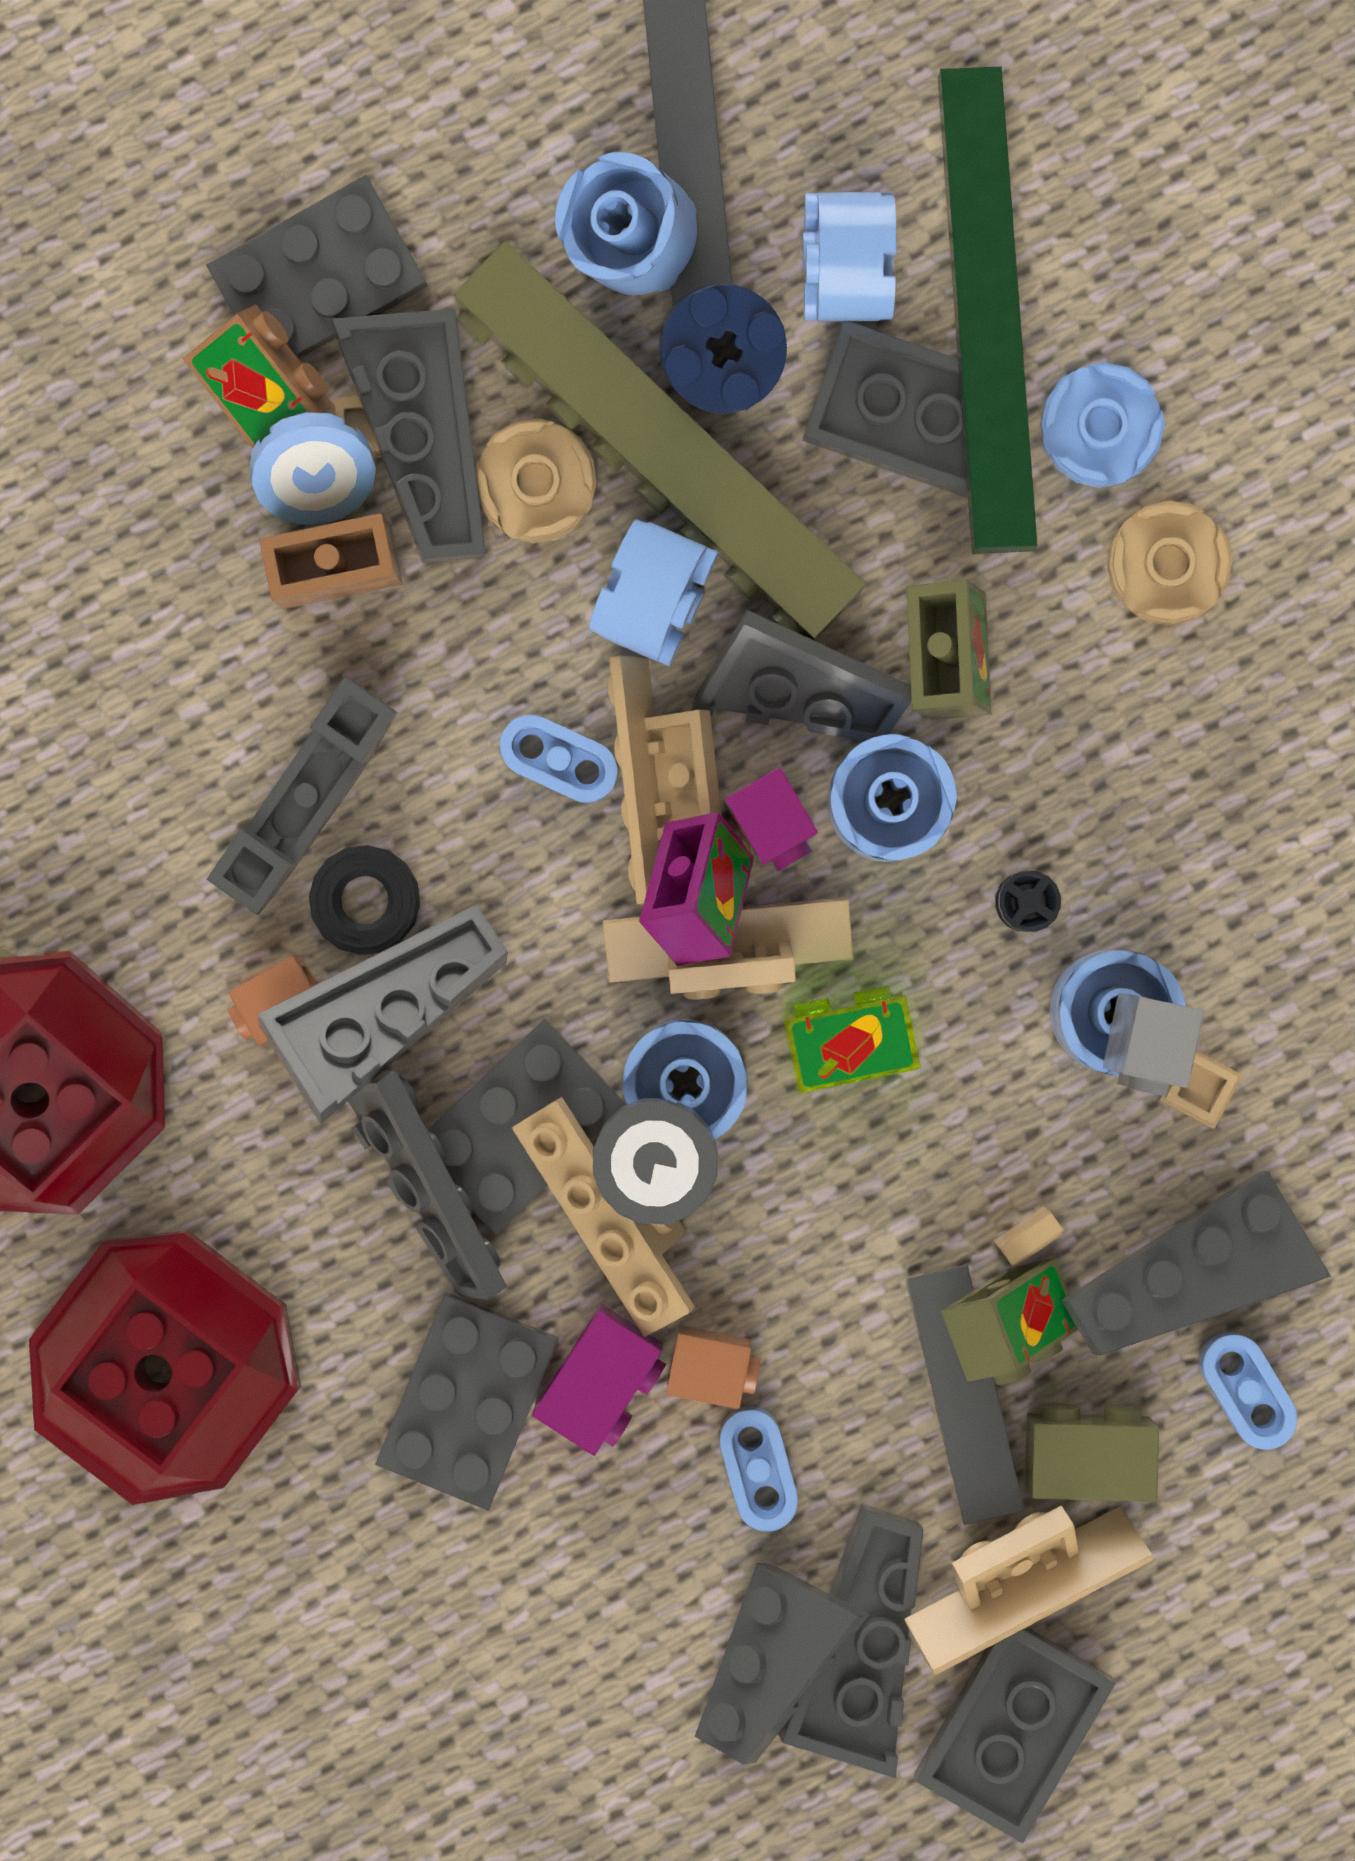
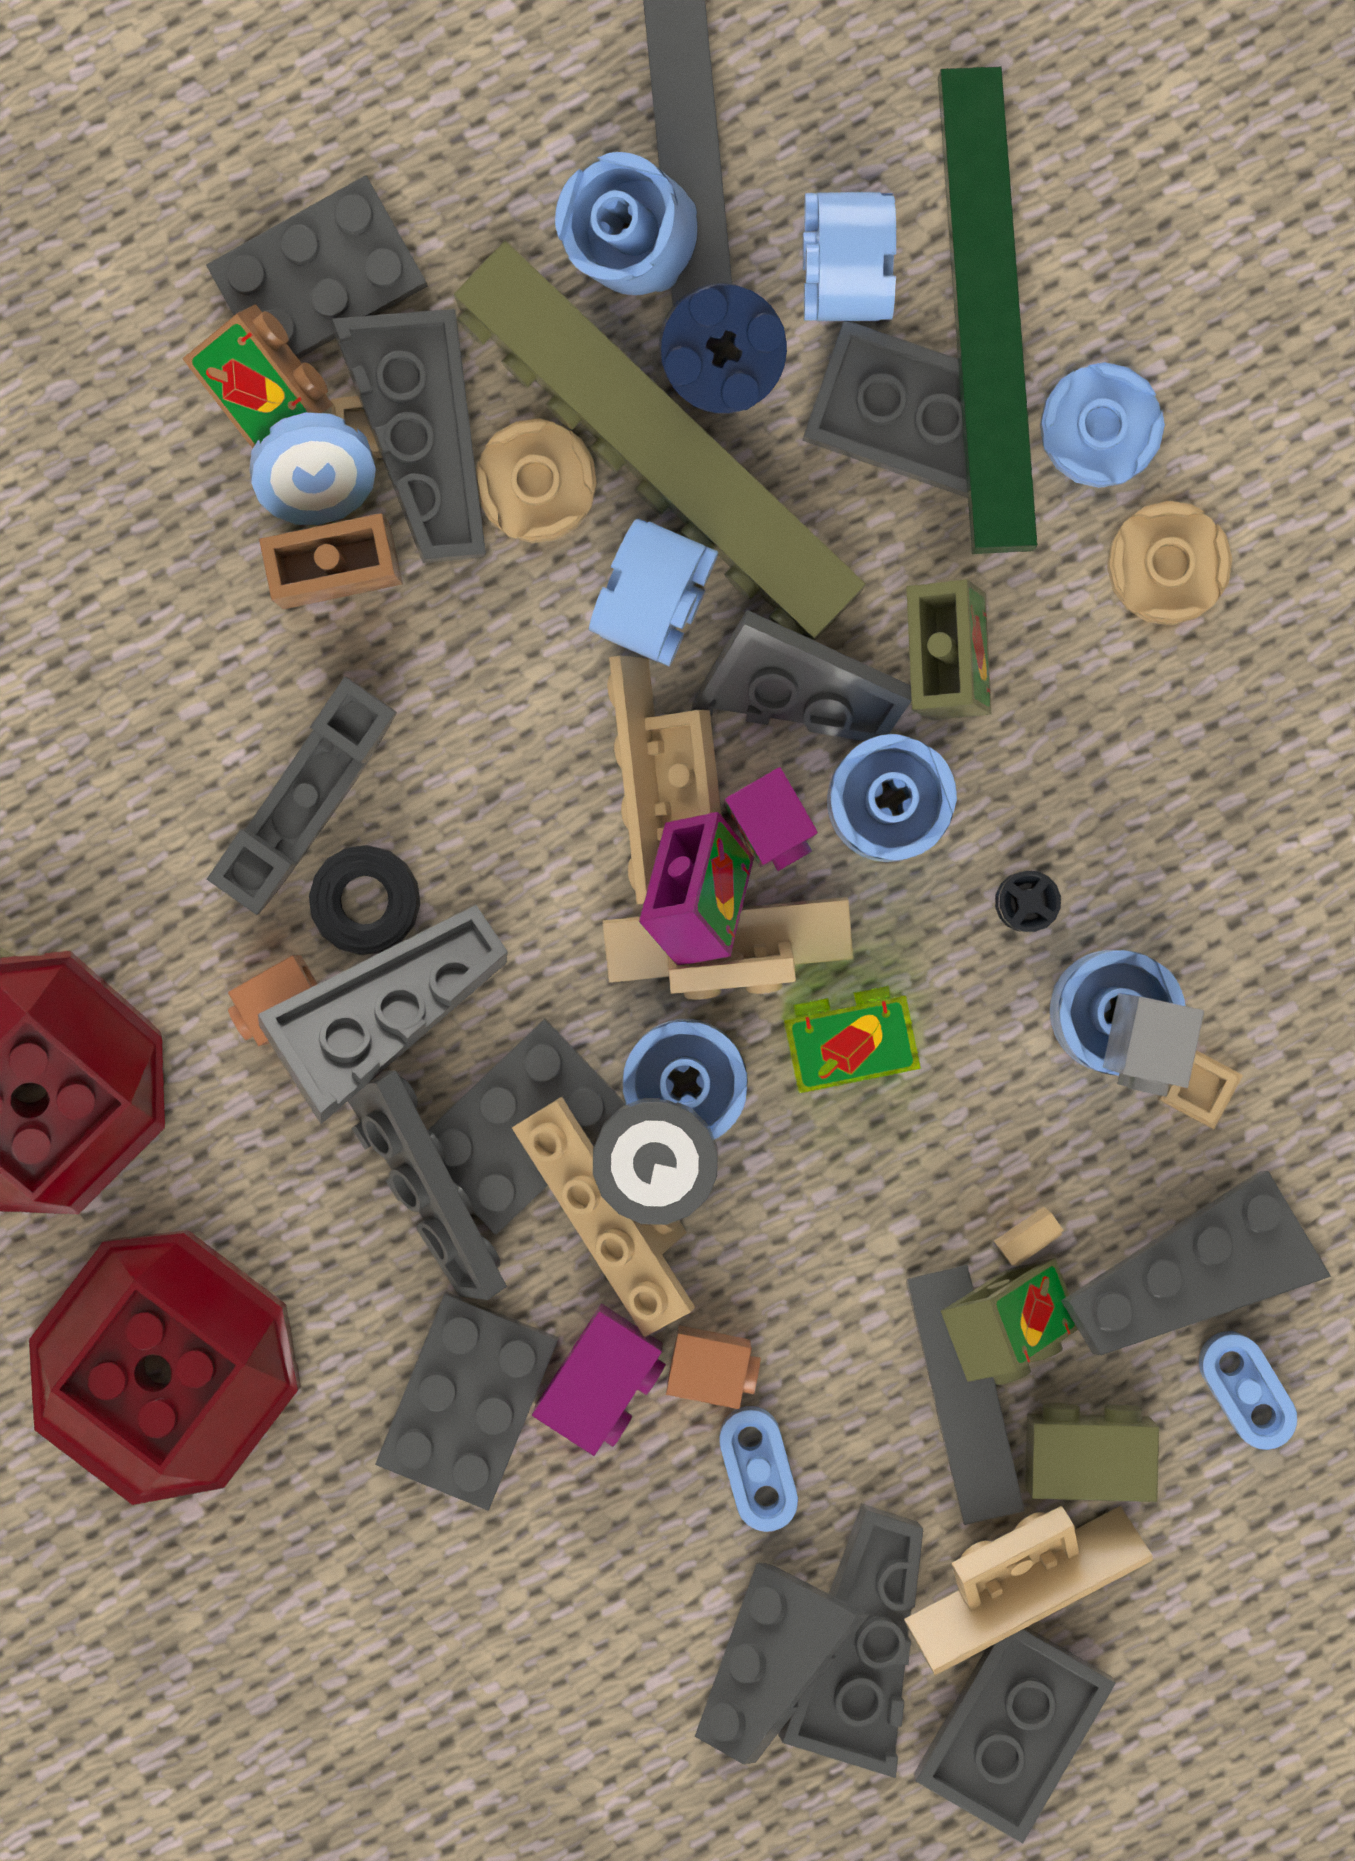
light blue plate [500,715,618,803] -> none

